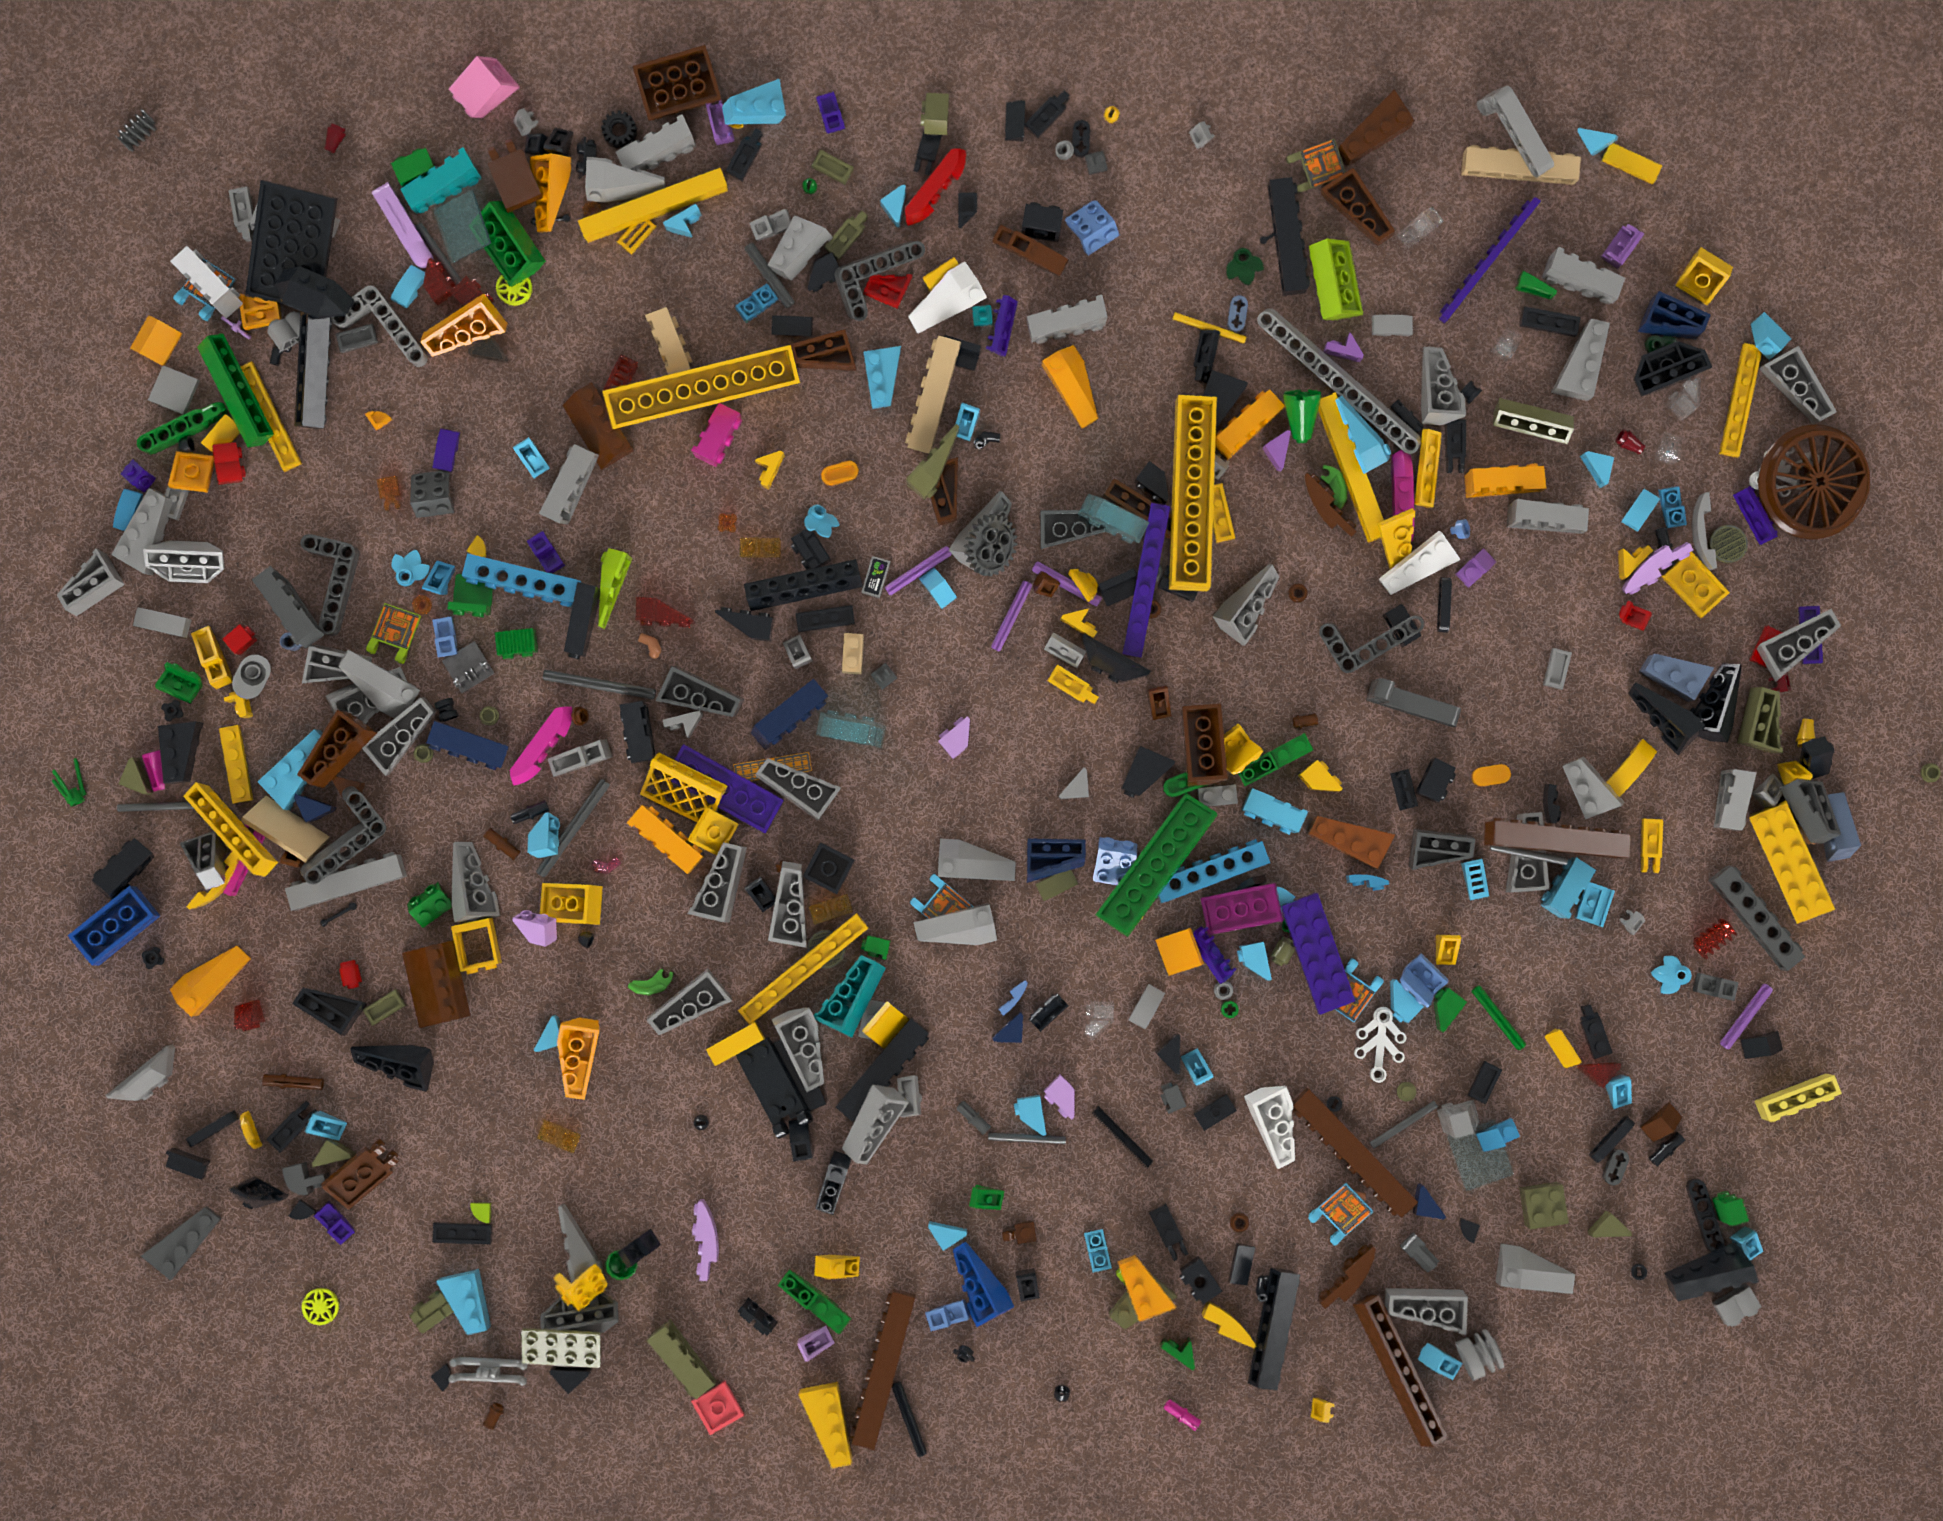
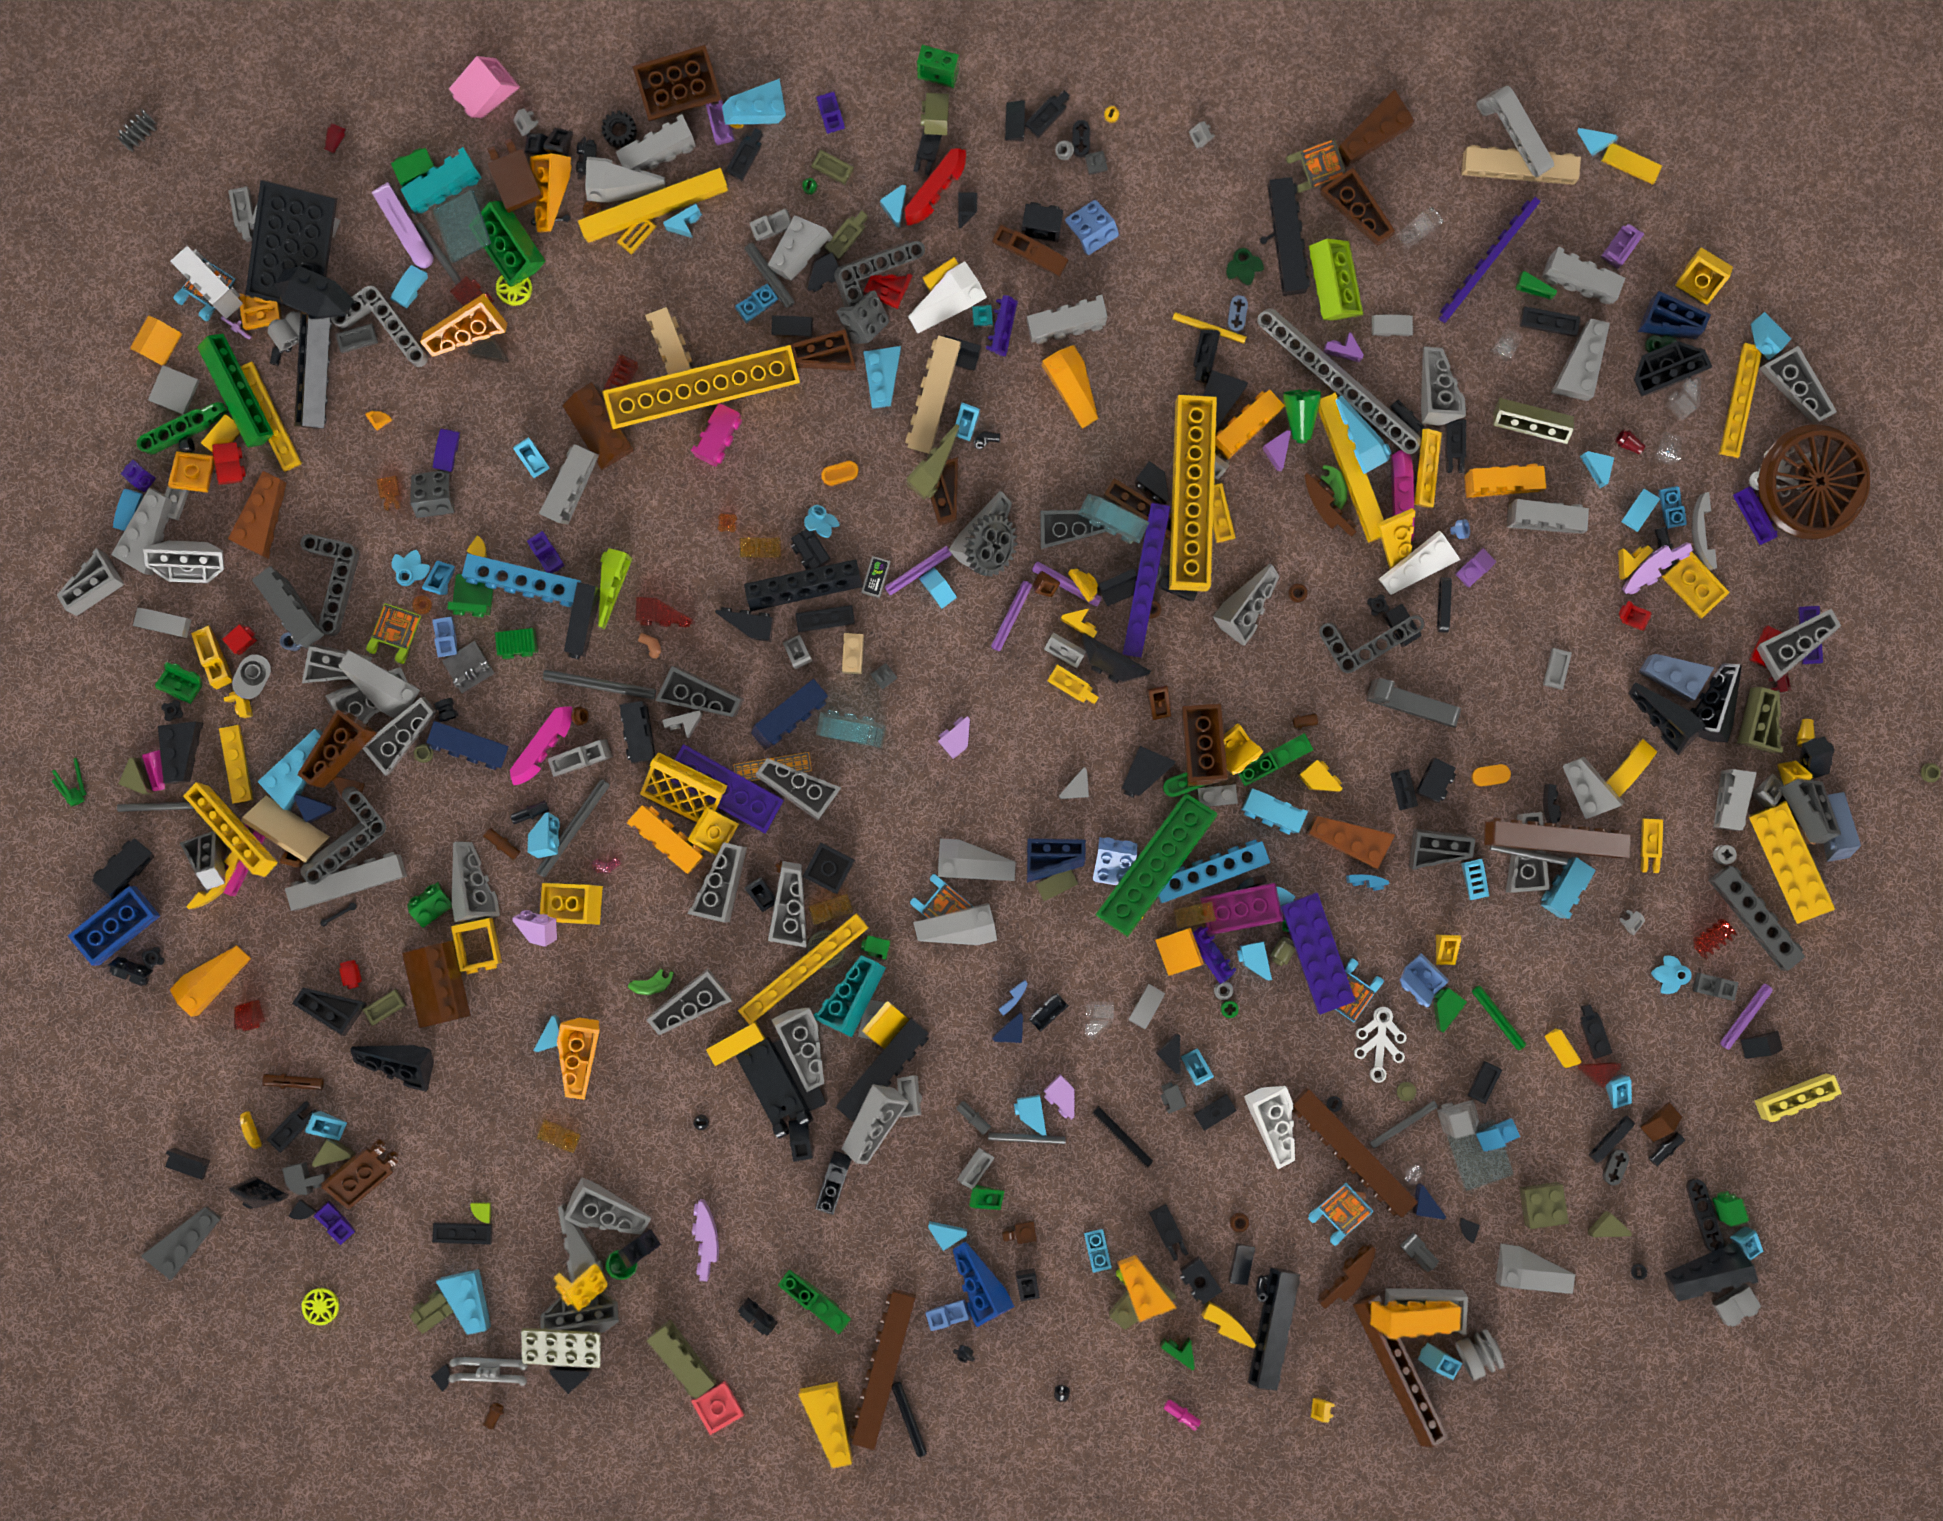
light grey wedge [106,1044,175,1101] -> none
black beam [185,1110,240,1148] -> none
clear red slope [423,258,456,306] -> none
olive plate [480,706,499,726] -> none
black hinge [578,932,595,948] -> none
yellow slope [755,451,785,490] -> none
lavender slope [797,1326,834,1362] -> none
yellow slope [814,1255,860,1279] -> none
medium azure slope [1390,979,1424,1023] -> none
black wheel [1460,380,1482,404] -> none
medium azure plate [1575,882,1615,927] -> none
tile [1708,525,1748,563] -> none
none -> black hinge [108,957,153,986]
none -> dark orange wedge [228,471,287,559]
none -> light grey wedge [564,1177,651,1235]
none -> dark grey bracket [836,291,889,344]
none -> green window [917,44,959,88]
none -> light grey plate [957,1148,994,1190]
none -> clear yellow slope [1174,902,1216,929]
none -> black plate [1367,594,1389,616]
none -> light orange wedge [1371,1301,1461,1339]
none -> clear slope [1404,1164,1425,1186]
none -> light grey wheel [1713,845,1737,864]

